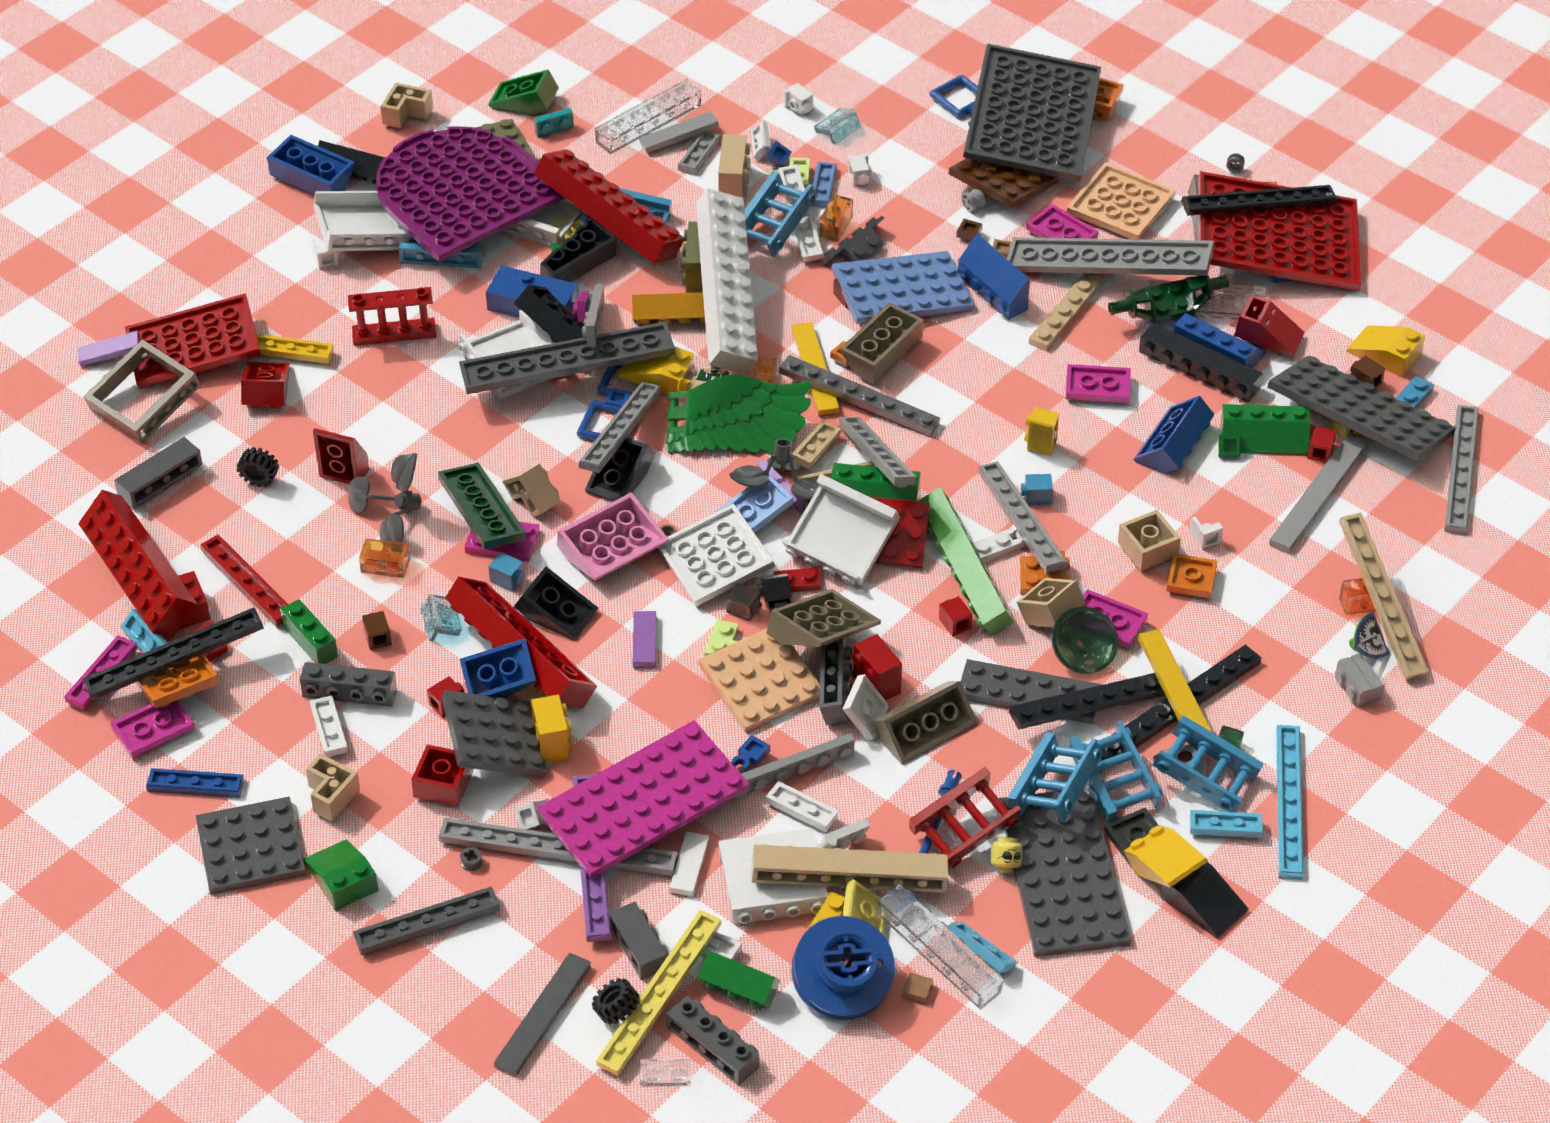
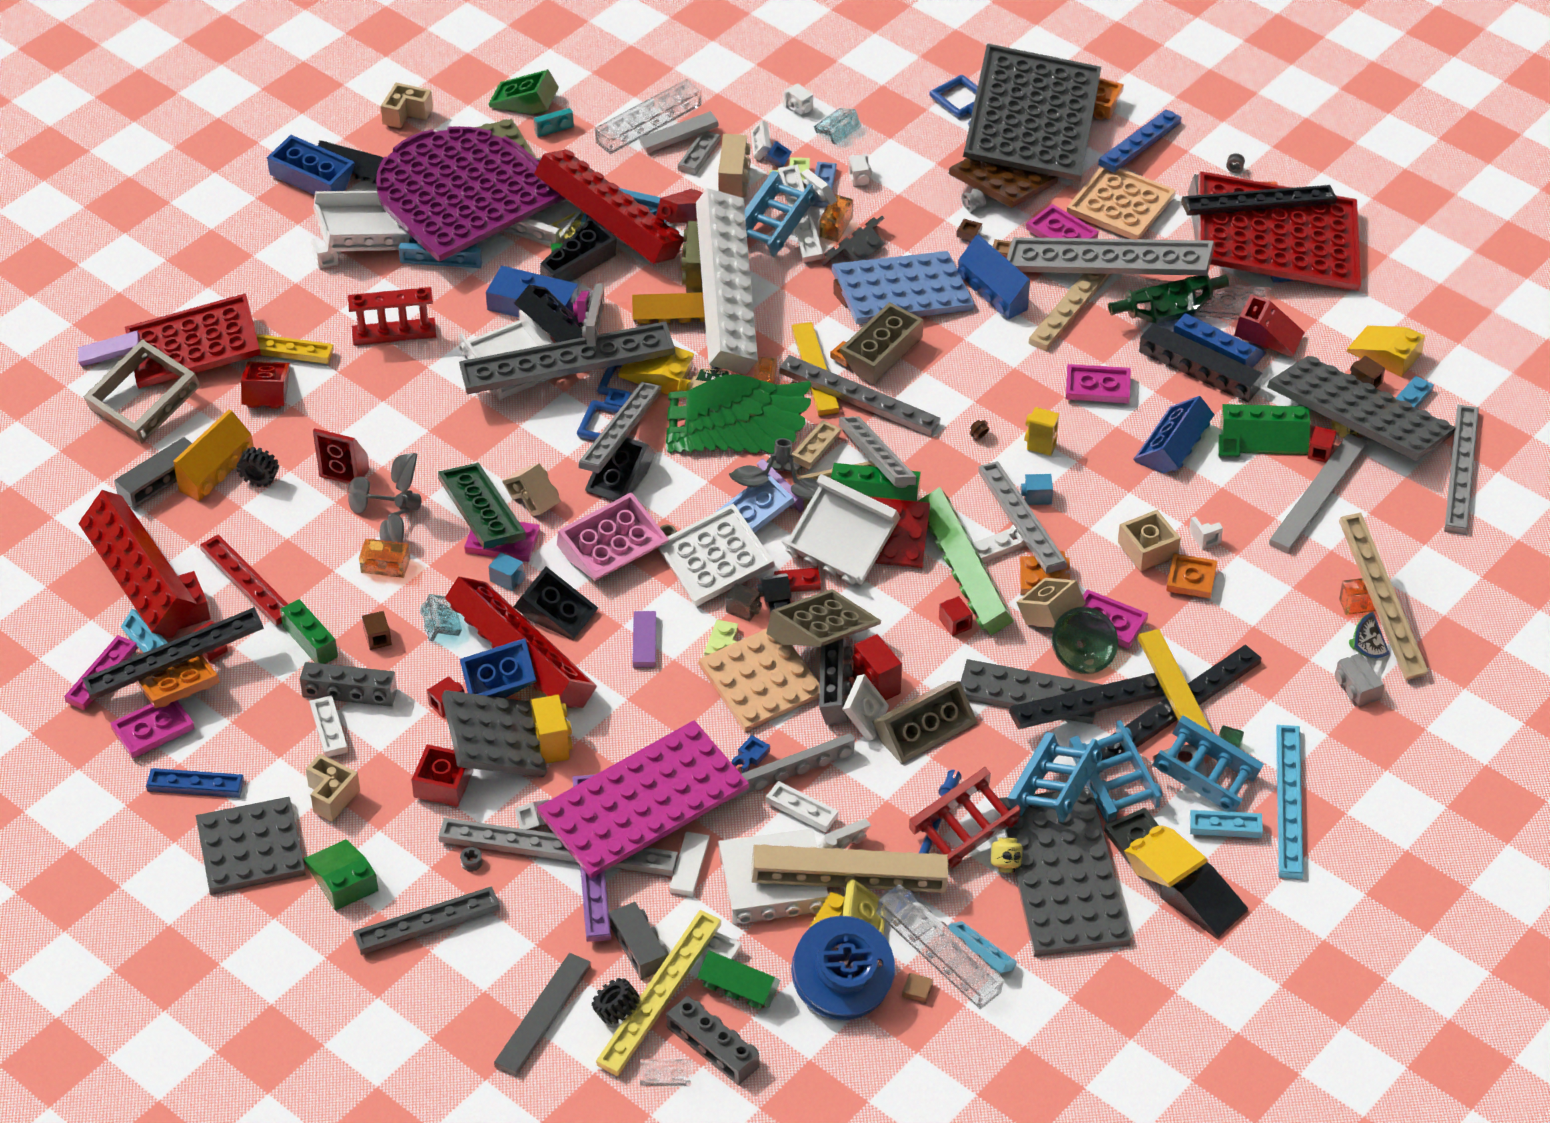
none -> light orange slope [173,409,254,501]
none -> red slope [656,188,703,223]
none -> white plate [801,169,837,205]
none -> reddish brown plate [969,420,990,440]
none -> blue plate [1098,109,1182,173]

